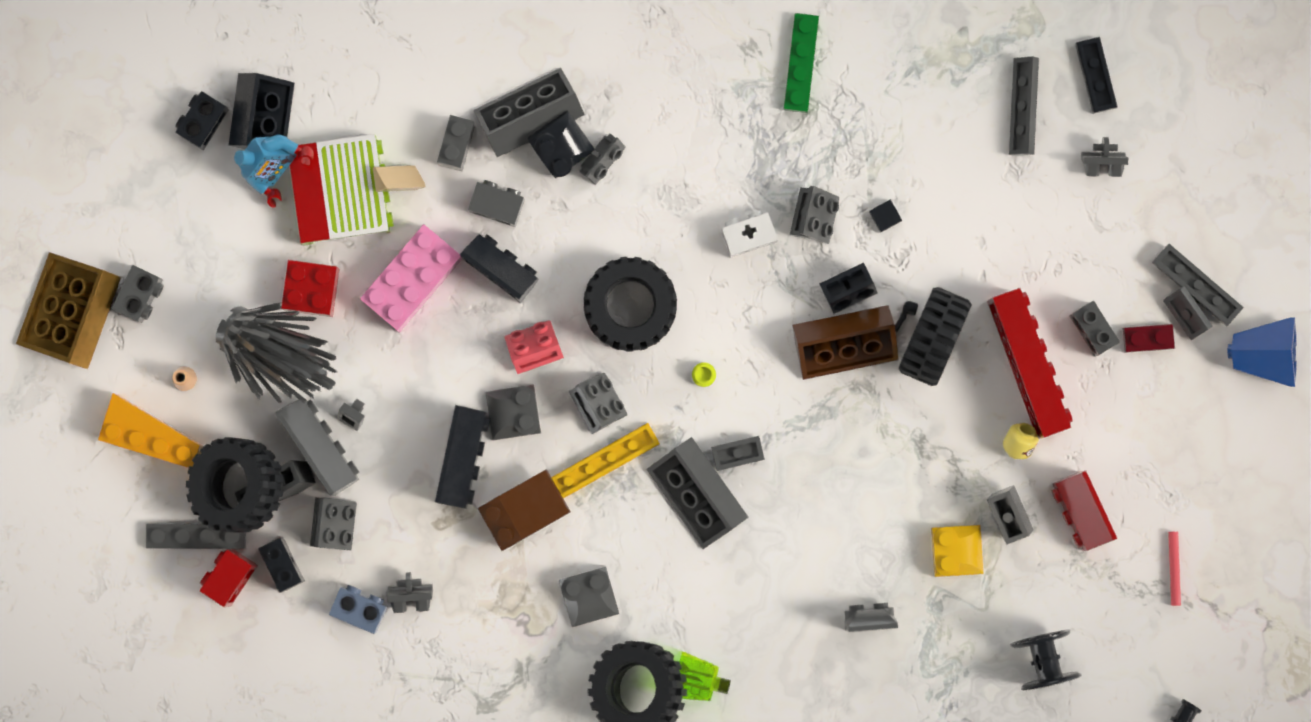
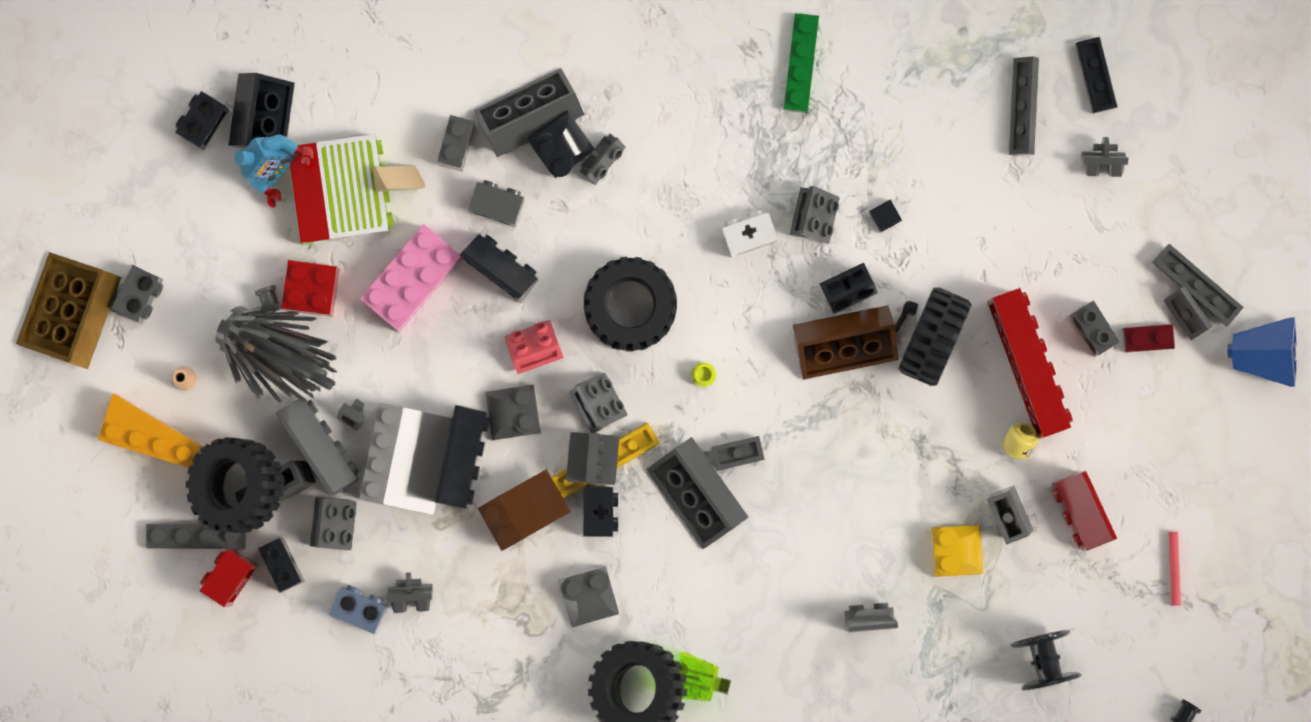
none -> dark grey bush [254,285,282,313]
none -> light grey slope [359,402,452,515]
none -> dark grey bracket [566,432,619,485]
none -> black brick [583,487,618,537]

